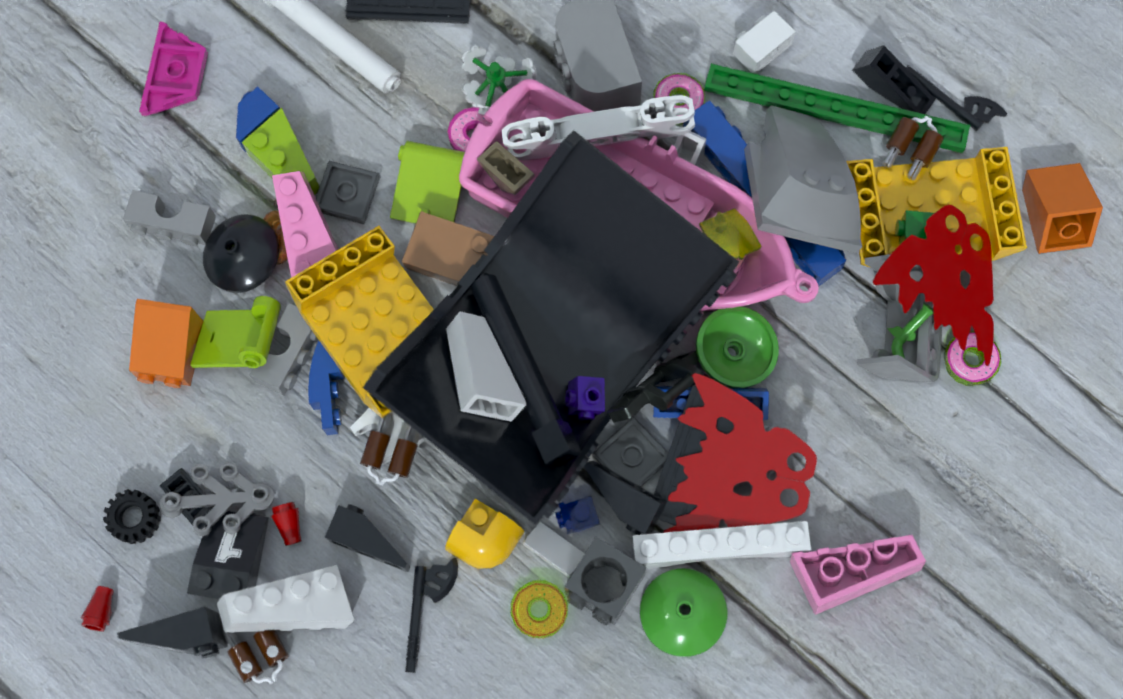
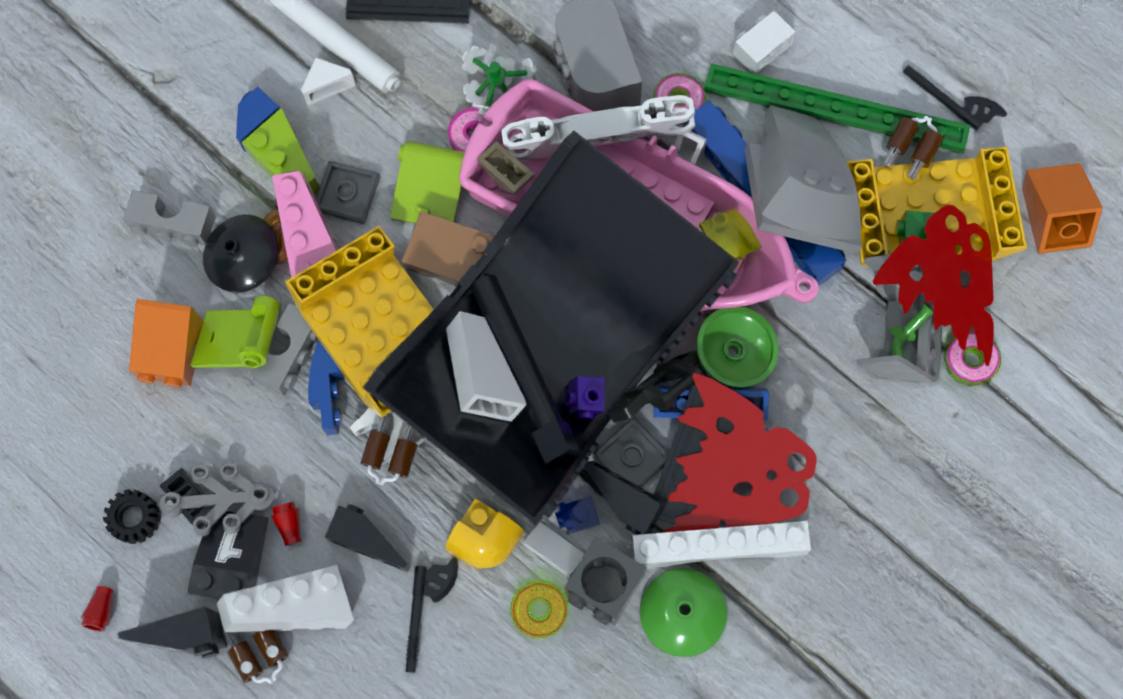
dark pink wing [139,21,208,116] -> none
bright pink wedge [790,535,926,615] -> none
black slope [852,45,936,114] -> none
none -> white slope [301,58,356,105]

